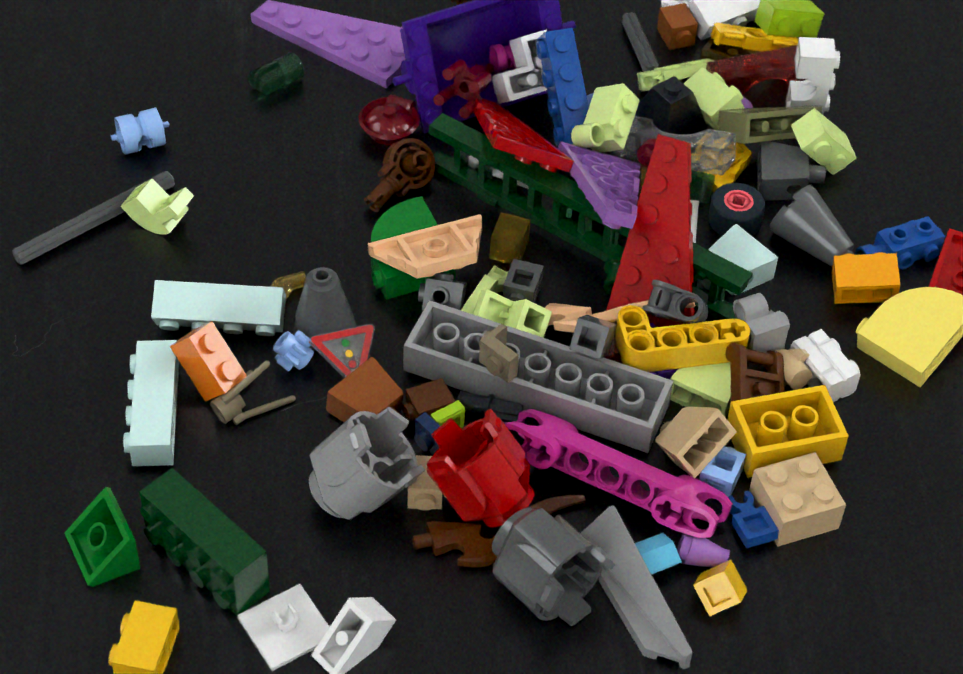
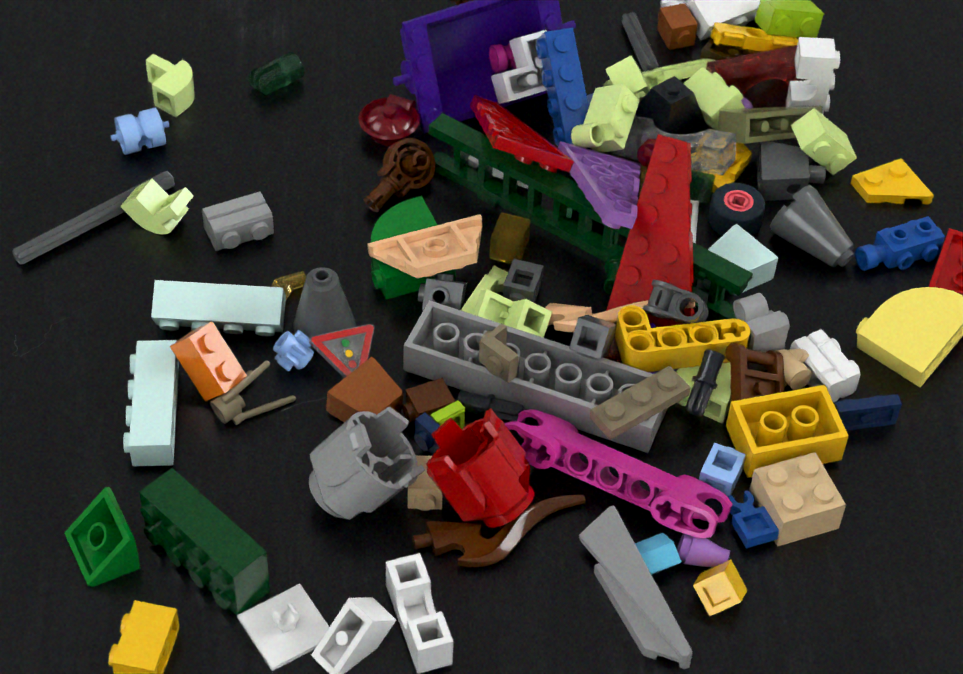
medium lavender wing [251,0,405,88] -> none
dark red plant [433,59,494,119] -> none
dark grey piece [492,508,615,626] -> none
tan torso [655,406,737,478] -> none
light orange brick [832,252,900,304] -> none
none -> yellowish green brick [146,54,195,117]
none -> light grey brick [202,191,274,251]
none -> white arch [386,553,453,674]
none -> dark tan plate [590,366,691,440]
none -> yellowish green hinge [603,56,650,103]
none -> black axle [685,349,725,416]
none -> dark blue plate [834,394,902,431]
none -> yellow wing [851,158,934,205]

